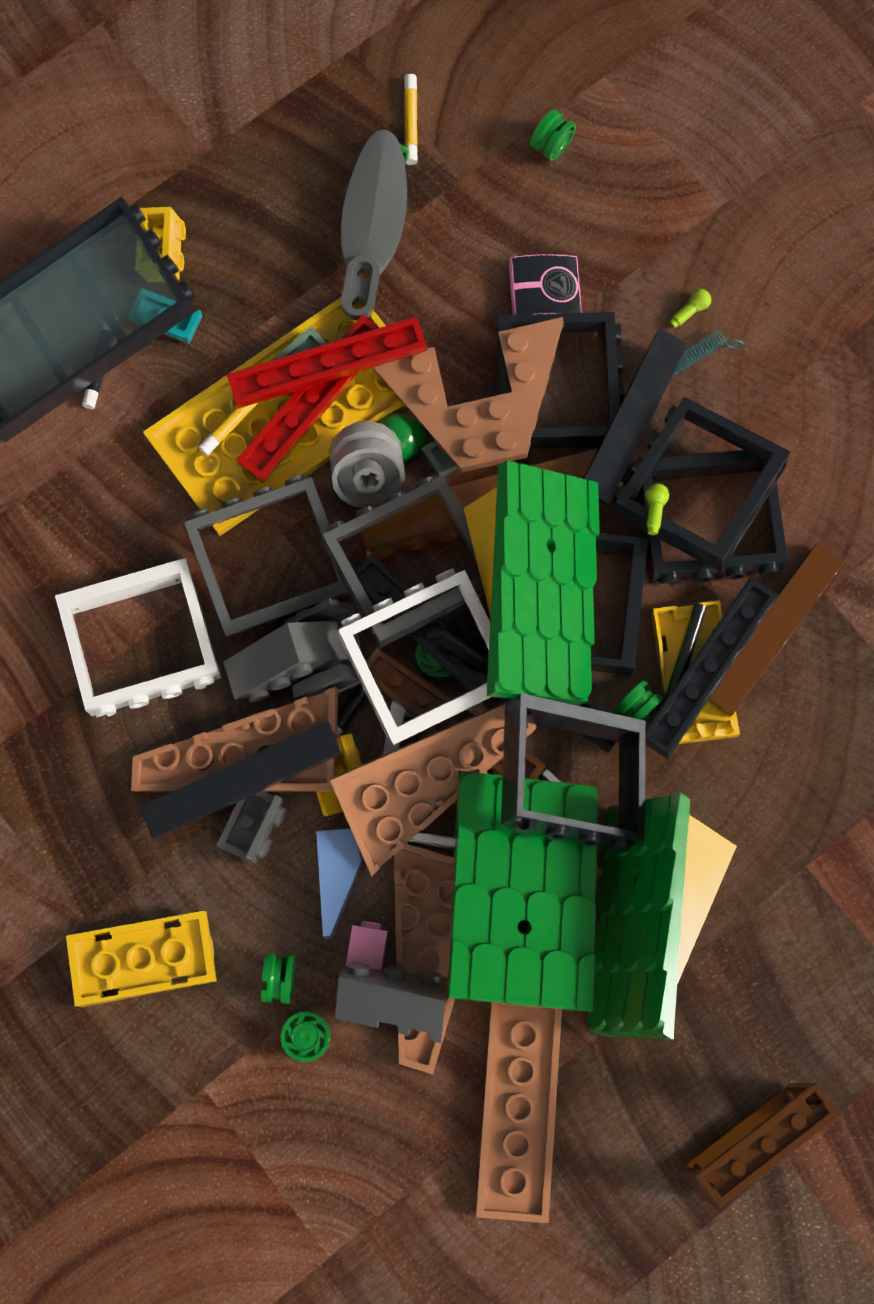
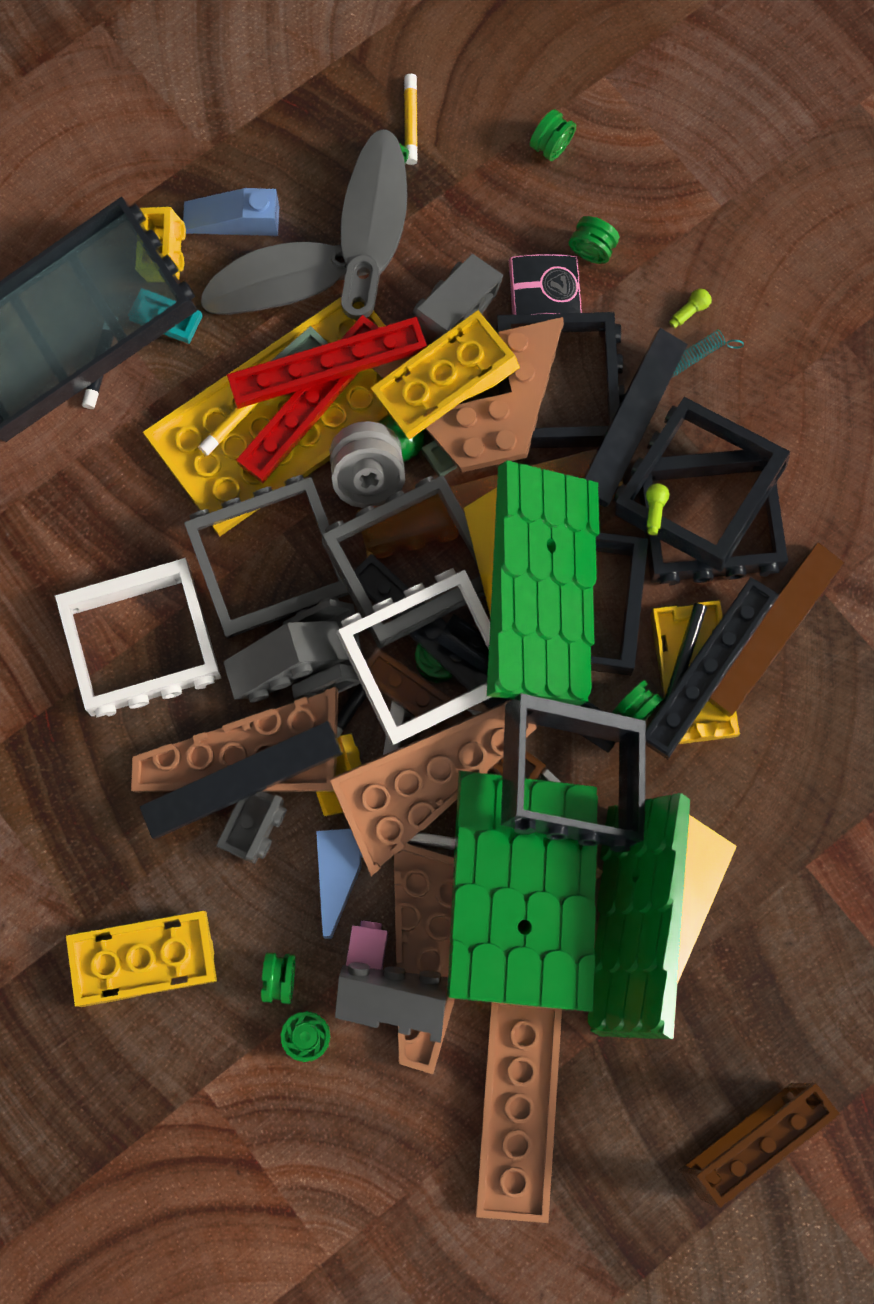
none -> medium blue slope [183,188,279,236]
none -> dark grey plant [201,242,368,315]
none -> yellow piece [371,310,520,440]
none -> dark grey wedge [412,254,503,346]
none -> green wheel [569,216,620,264]

